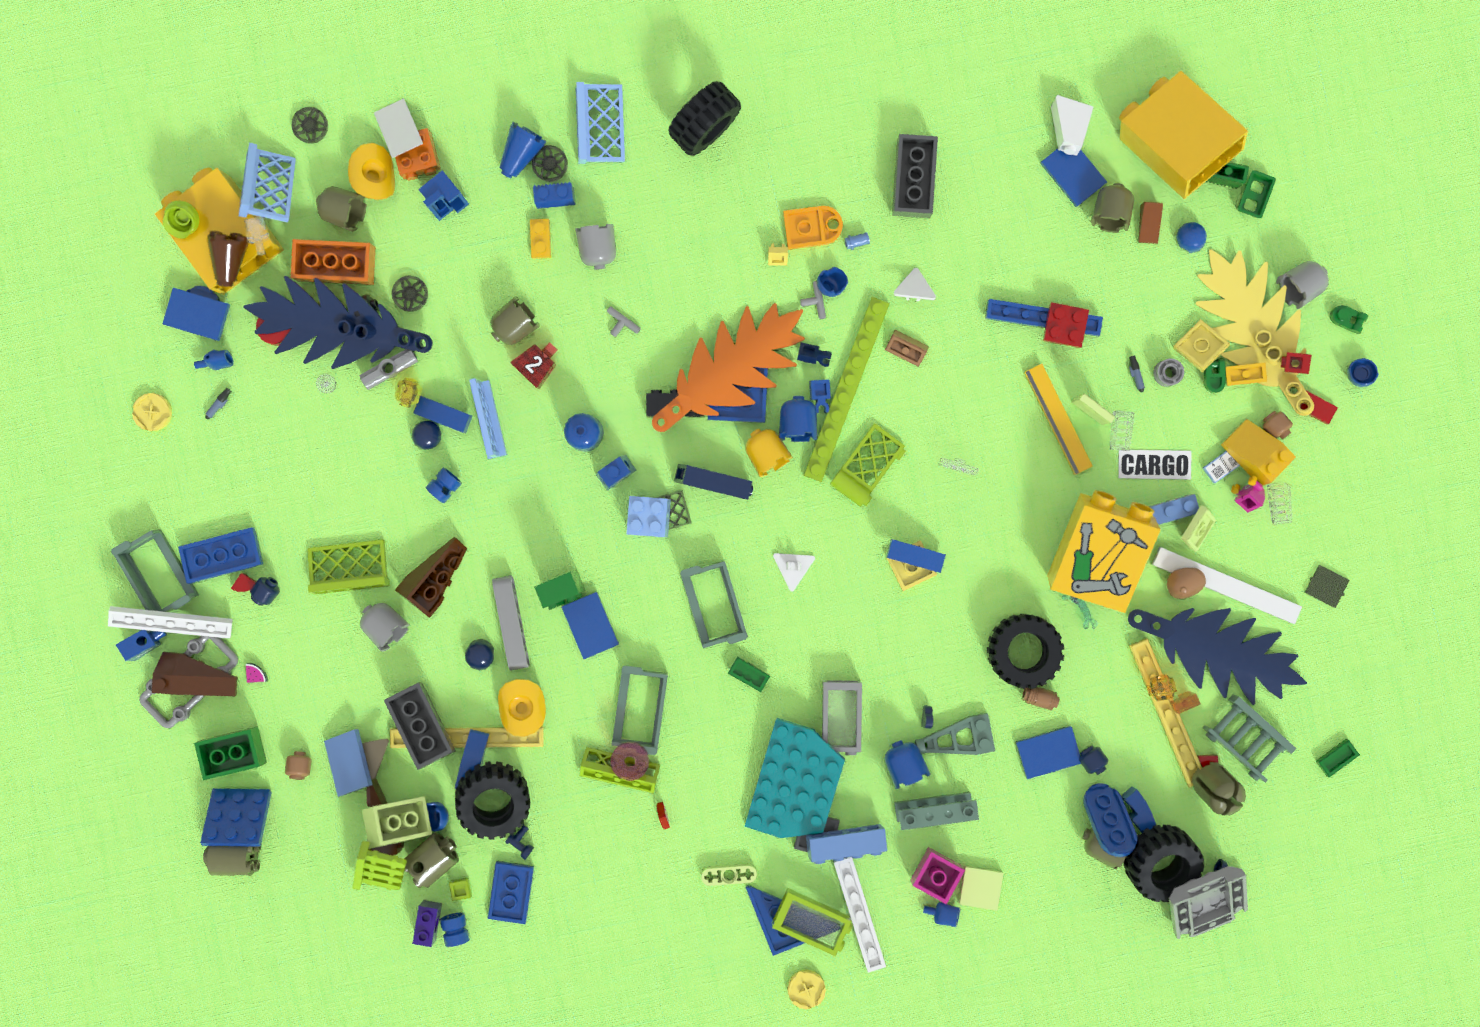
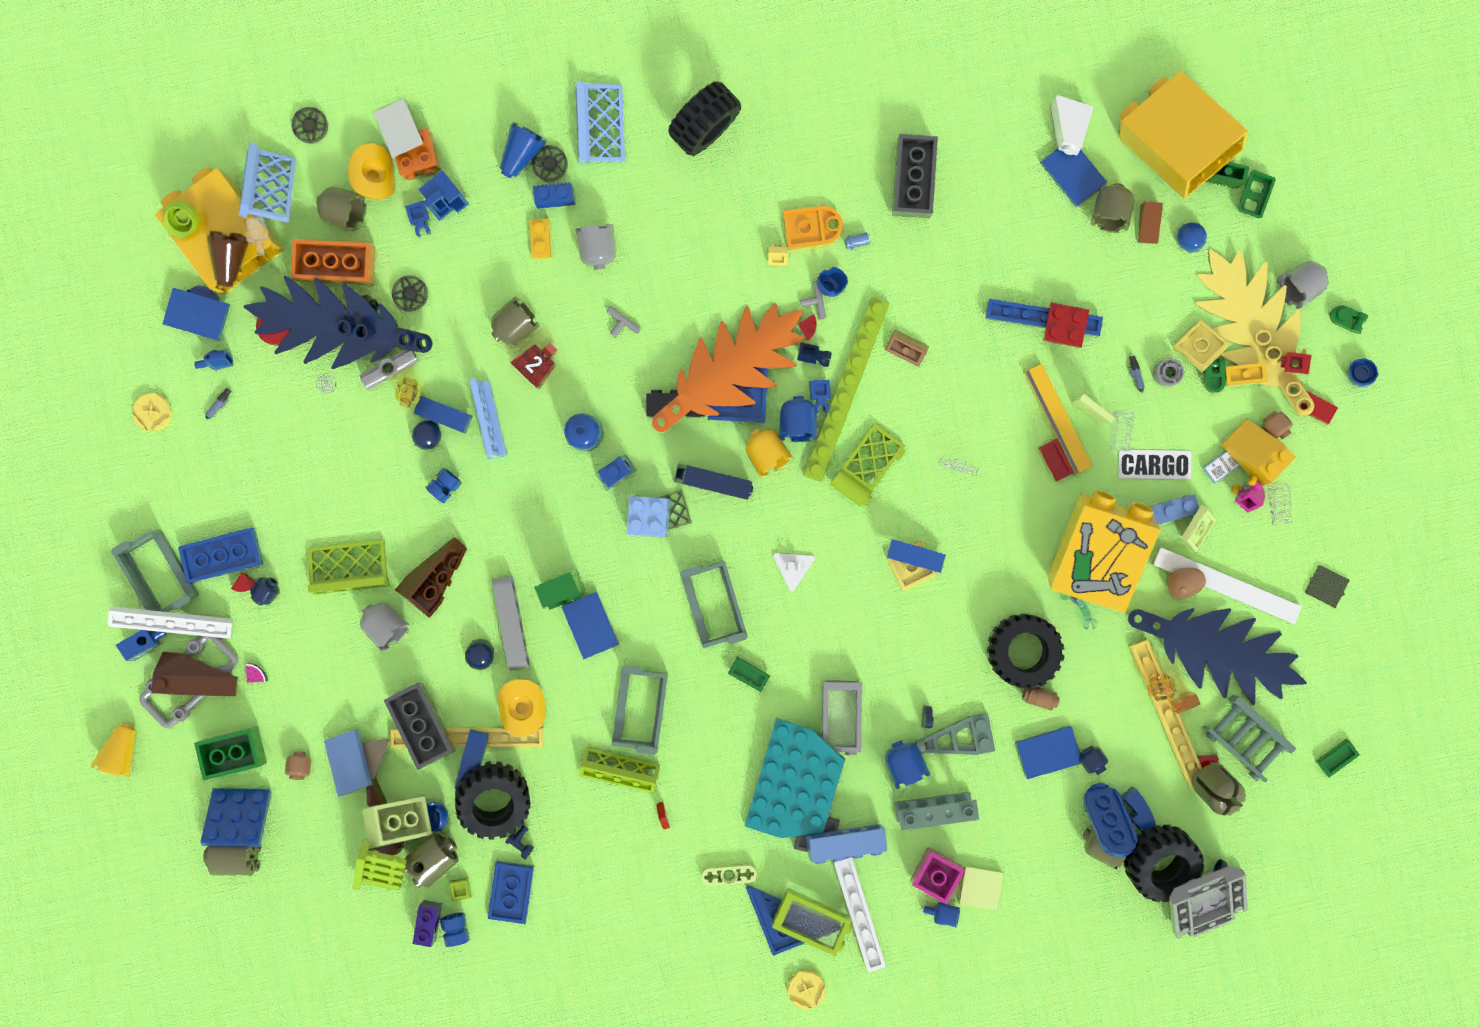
clear pink tile [610,741,650,781] -> none
white piece [894,268,936,302] -> none
none -> yellow cone [90,723,137,778]
none -> blue plate [405,201,431,238]
none -> red tile [798,314,817,341]
none -> red tile [1039,439,1074,482]

